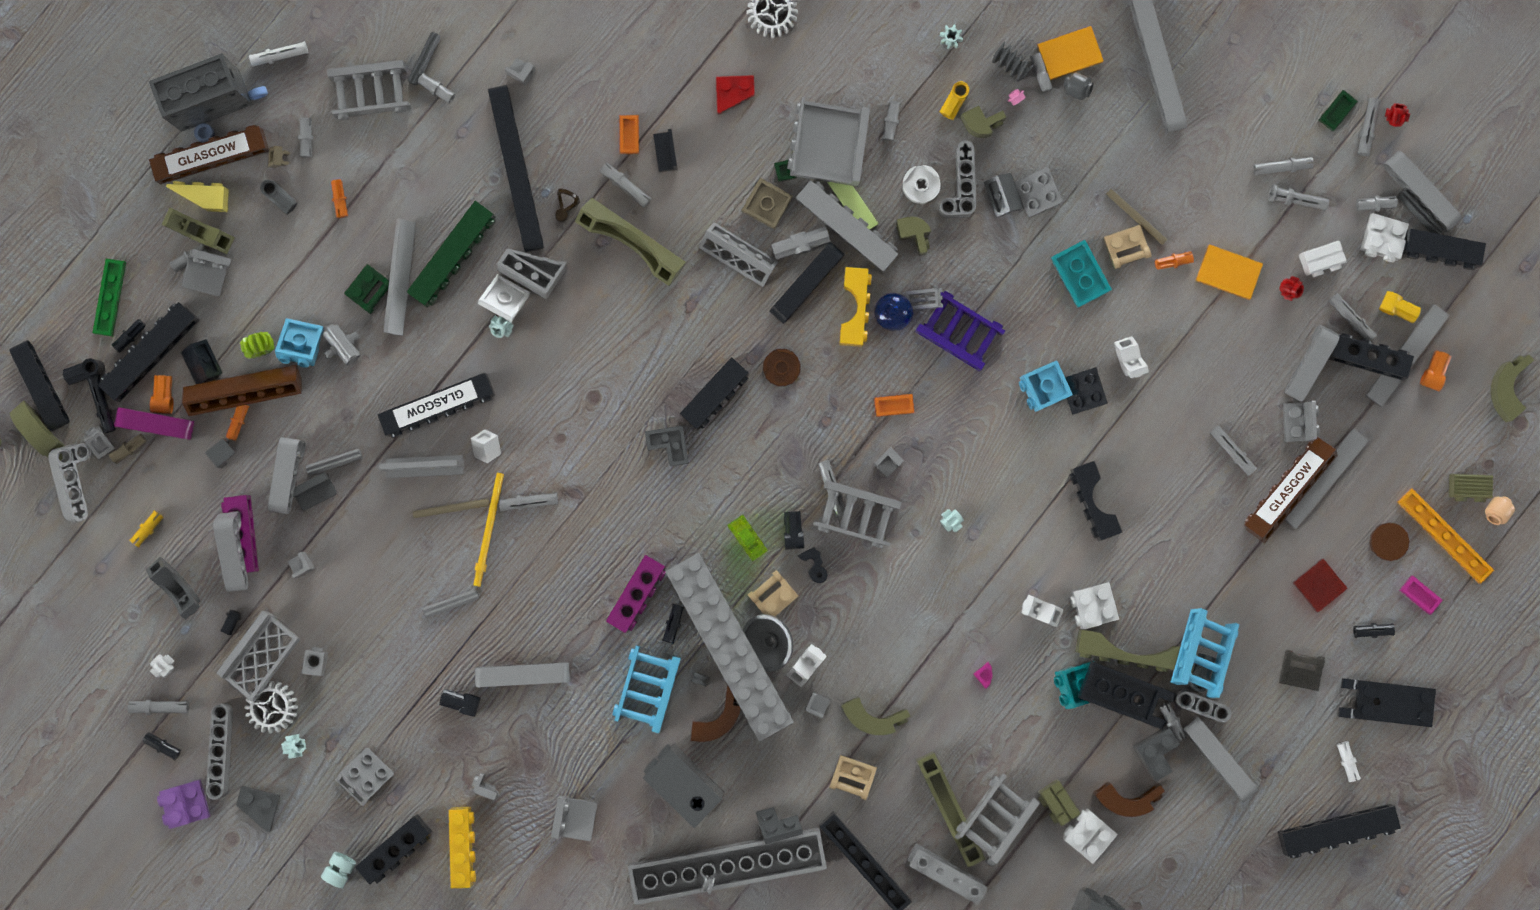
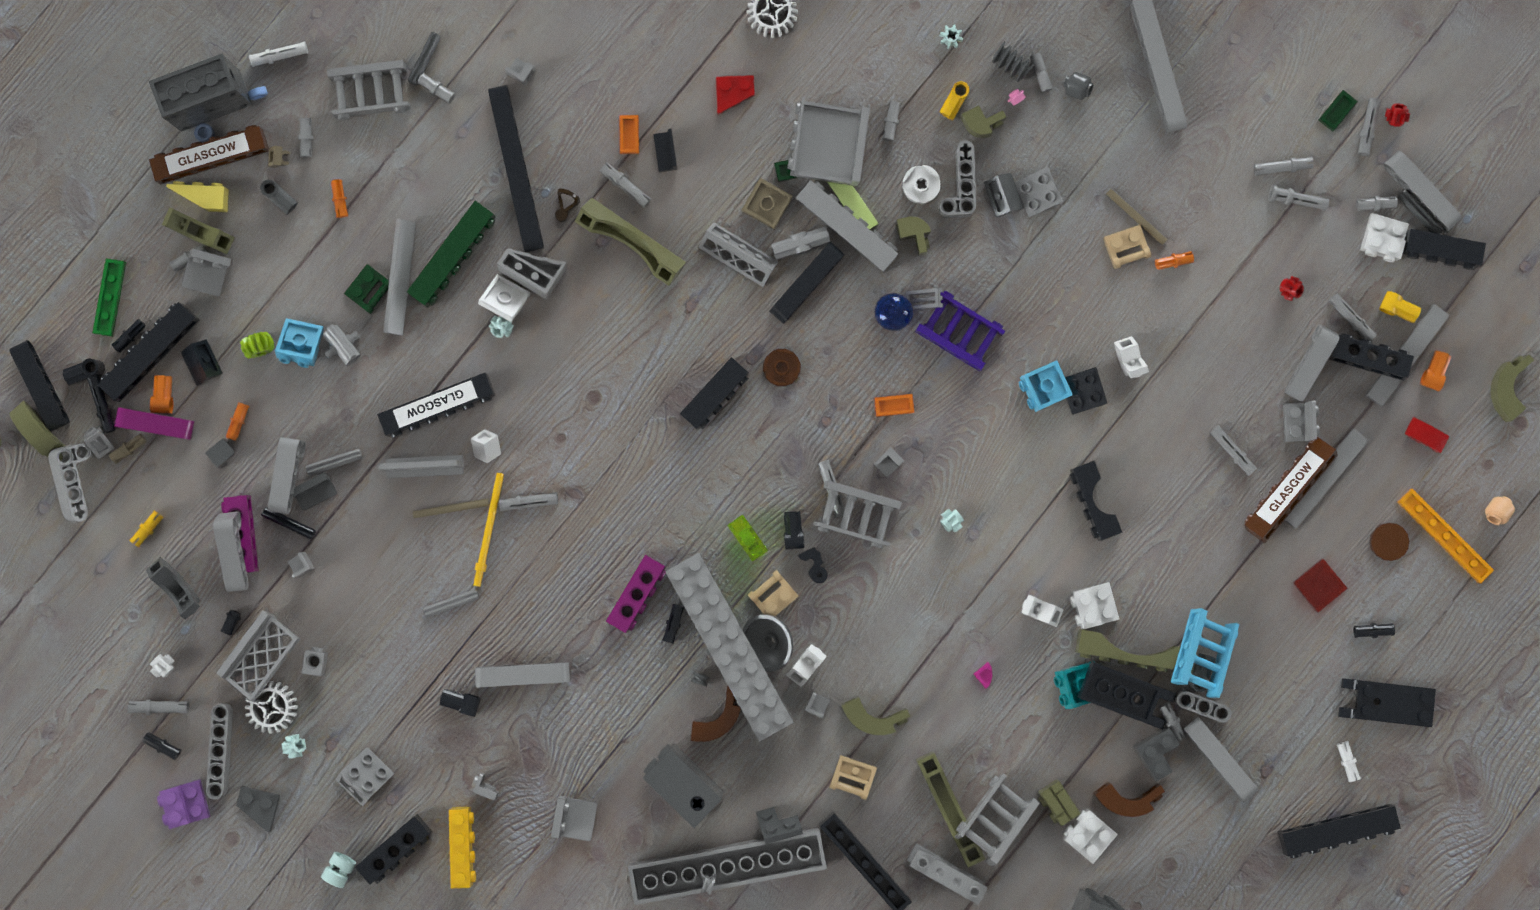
reddish brown brick [182,365,302,416] -> none
medium azure fence [612,645,681,733] -> none
dark grey plate [645,425,689,467] -> none
yellow arch [839,267,872,347] -> none
light orange tile [1037,26,1104,81] -> none
teal plate [1050,240,1112,308] -> none
light orange tile [1195,244,1263,300] -> none
clear smoke plate [1279,649,1325,691] -> none
white brick [1299,241,1346,278] -> none
dark pink tile [1399,576,1443,615] -> none
olive brick [1449,474,1493,502] -> none
none -> black axle [261,507,316,539]
none -> red slope [1405,417,1450,453]

